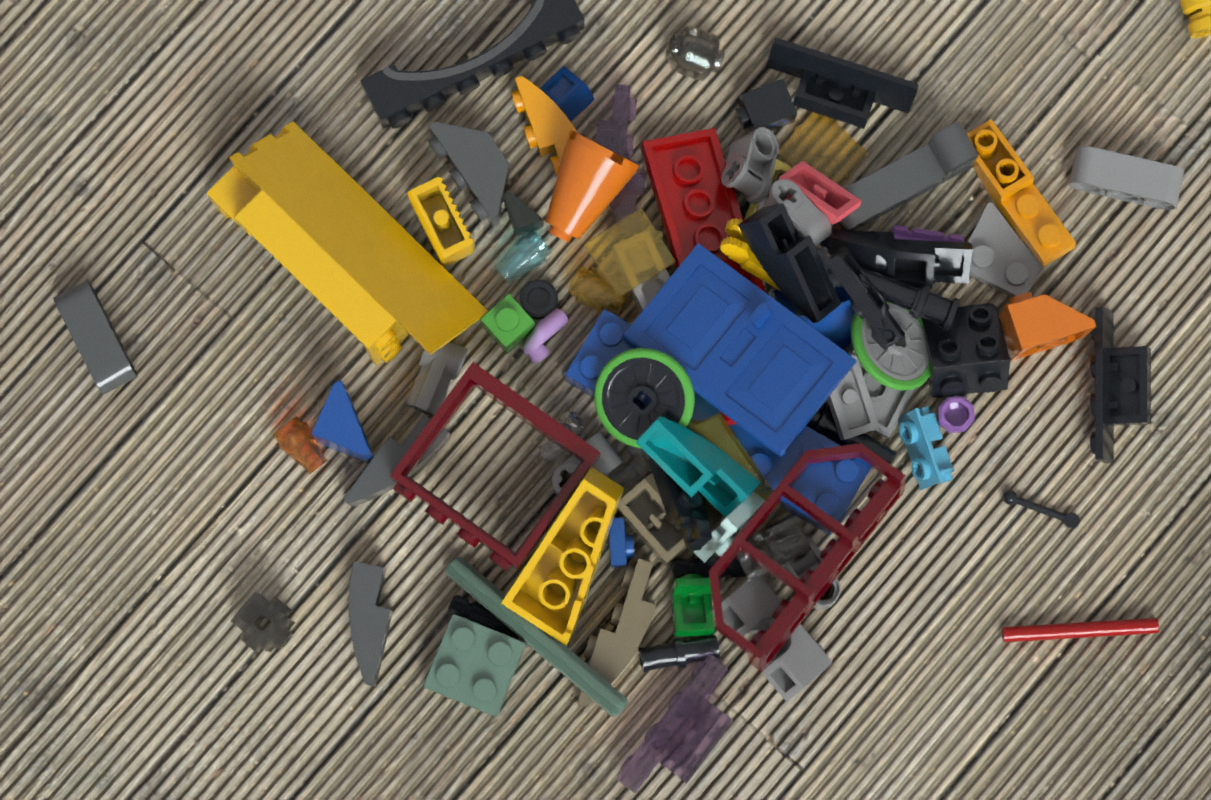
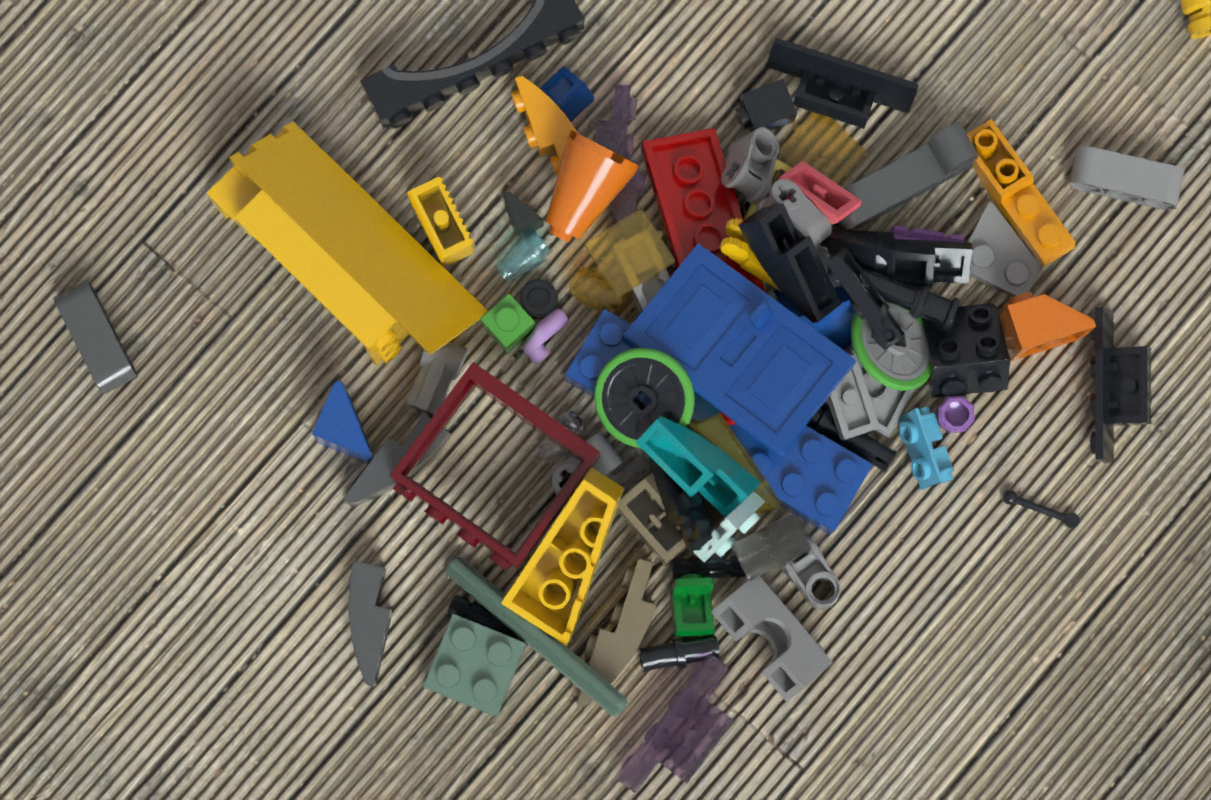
clear smoke brick [231,591,296,653] -> none
clear orange cone [273,416,327,474] -> none
dark grey slope [428,122,510,227] -> none
blue bracket [609,513,634,568] -> none
clear smoke head [665,26,724,81] -> none
dark red plate [709,443,906,672] -> none
red bar [1002,618,1159,642] -> none

